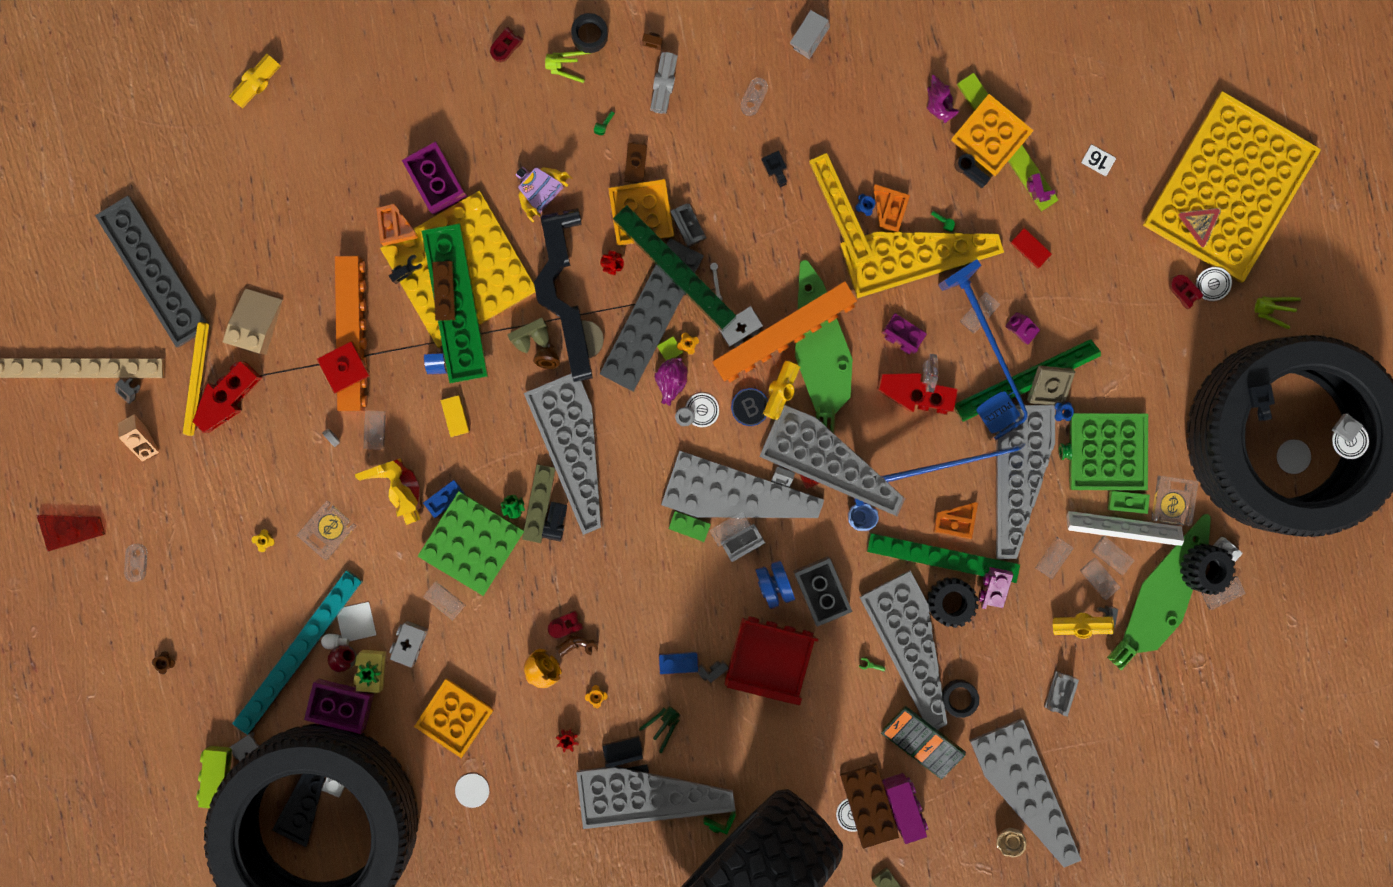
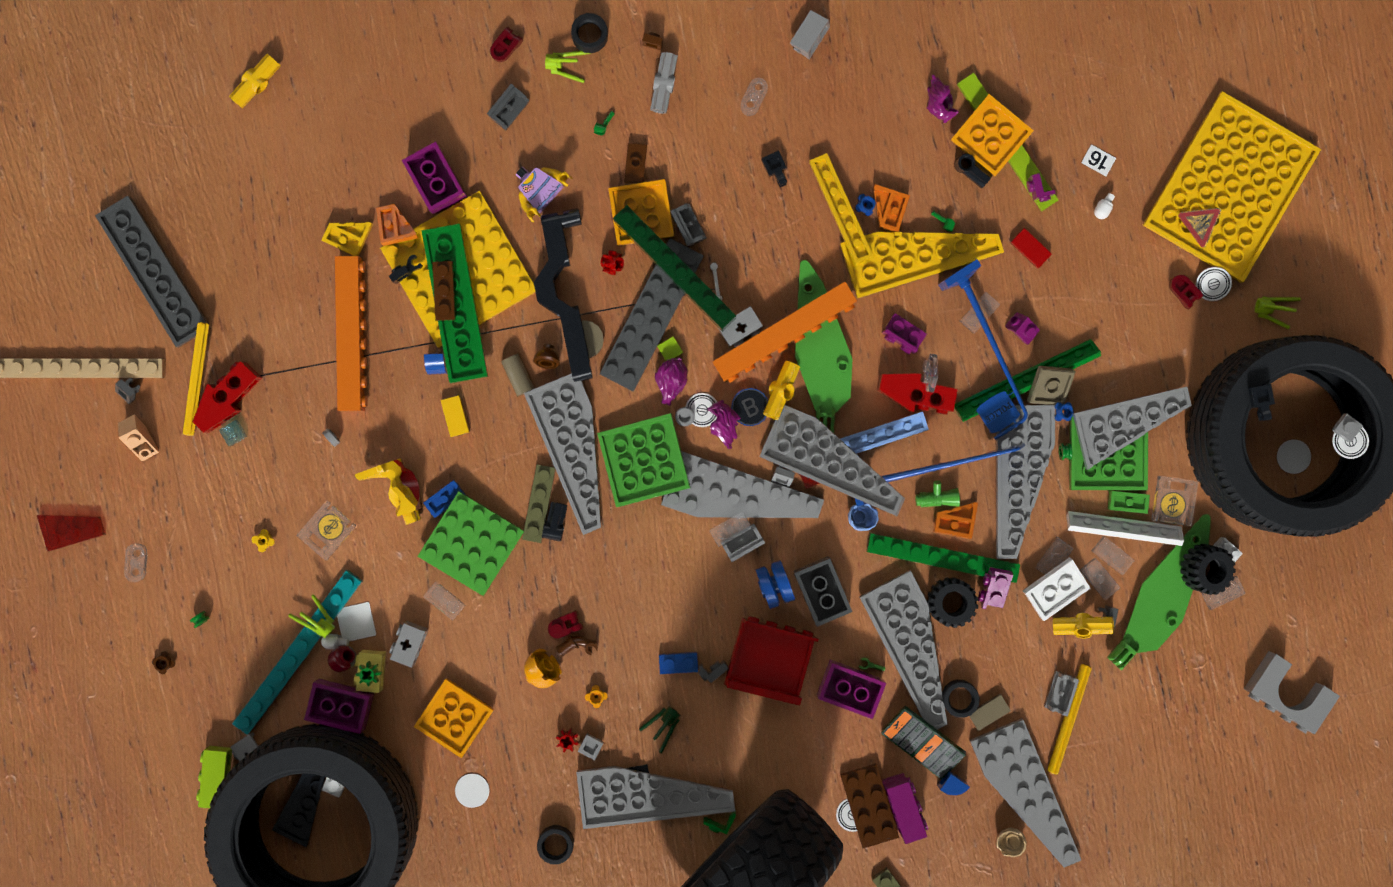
tan slope [223,288,283,355] -> none
red plate [317,341,370,394] -> none
clear plate [363,411,386,450] -> none
green gear [500,495,525,519] -> none
olive tile [507,318,549,353] -> none
black panel [602,735,644,768] -> none
bright green plate [668,511,711,542] -> none
light orange plate [677,332,699,355] -> none
none -> green bush [190,611,210,629]
none -> clear light blue tile [219,420,247,446]
none -> lime plant [288,594,335,638]
none -> yellow wing [321,222,373,256]
none -> dark grey hinge [487,84,530,131]
none -> dark tan brick [501,354,535,397]
none -> black tyre [537,825,574,864]
none -> light grey plate [578,733,604,760]
none -> bright green plate [597,413,691,507]
none -> magenta hair [708,400,741,449]
none -> magenta brick [817,659,886,719]
none -> light blue plate [840,412,929,454]
none -> bright green piece [915,480,960,508]
none -> blue brick [937,772,970,795]
none -> dark tan tile [969,694,1011,731]
none -> white plate [1023,557,1090,621]
none -> yellow axle [1048,664,1092,774]
none -> light grey wing [1072,387,1191,470]
none -> white cylinder [1094,193,1115,219]
none -> light grey arch [1244,651,1340,735]

